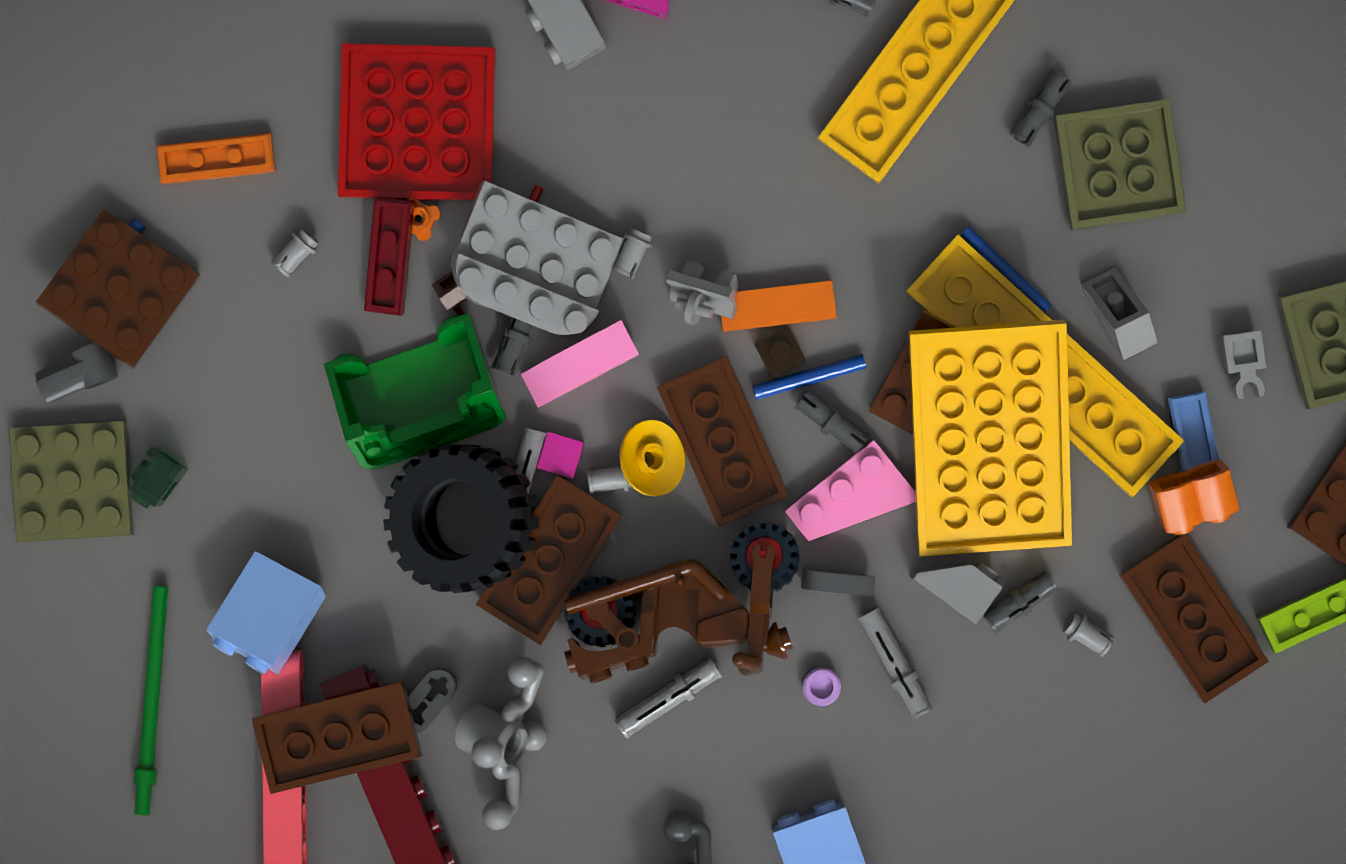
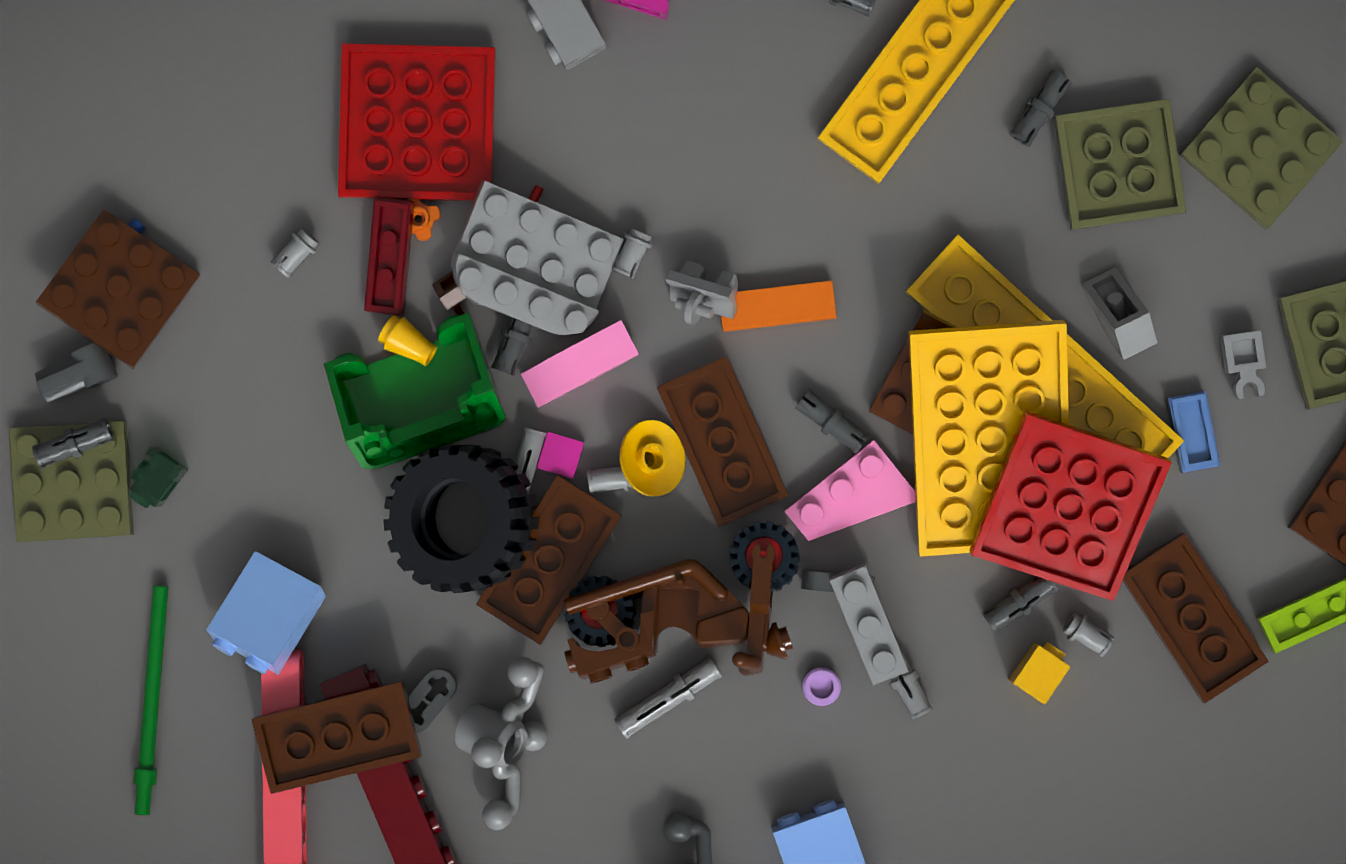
orange tile [156,133,276,185] -> none
blue bar [753,354,866,400] -> none
dark brown plate [754,327,806,378] -> none
light grey slope [911,562,1003,624] -> none
blue bar [959,226,1052,313] -> none
orange brick [1149,460,1240,535] -> none
none -> dark grey pin [32,418,115,469]
none -> yellow cone [378,315,438,366]
none -> light grey plate [829,563,909,686]
none -> red plate [969,411,1172,601]
none -> yellow brick [1008,642,1070,705]
none -> olive plate [1179,67,1343,229]

